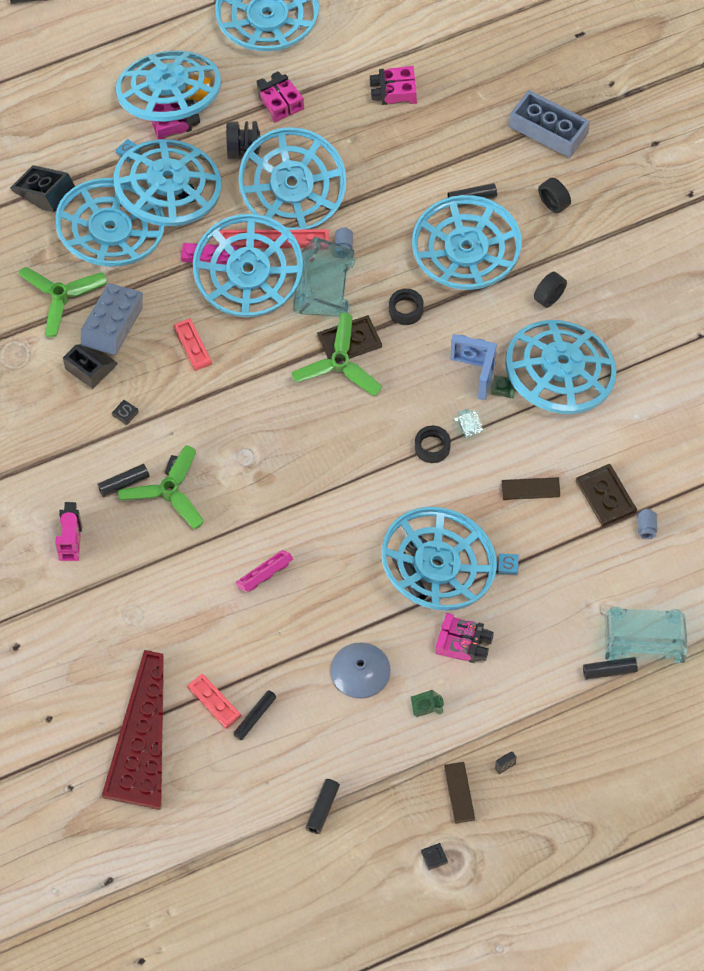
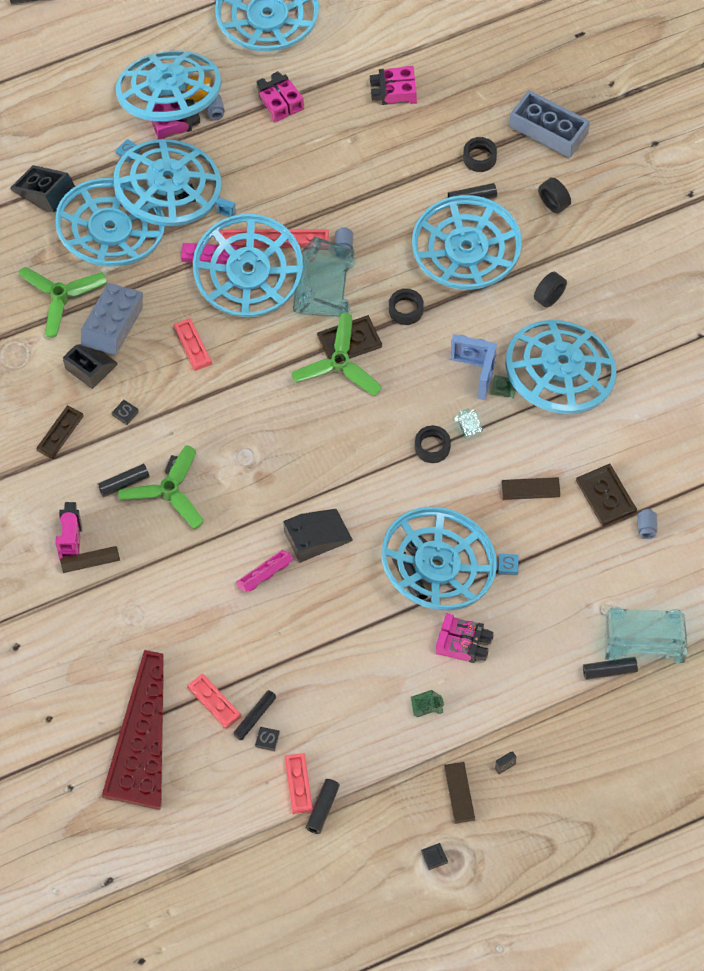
black wheel [226,121,261,159] -> none
medium azure dish [238,127,346,230] -> none
sand blue dish [331,642,390,699] -> none
none -> dark brown tile [36,405,84,459]
none -> dark brown tile [60,546,120,573]
none -> sand blue brick [206,94,225,120]
none -> dark azure tile [216,197,236,217]
none -> black tile [255,727,280,751]
none -> black slope [283,508,353,563]
none -> coral tile [285,753,313,814]
none -> black tyre [463,137,497,172]

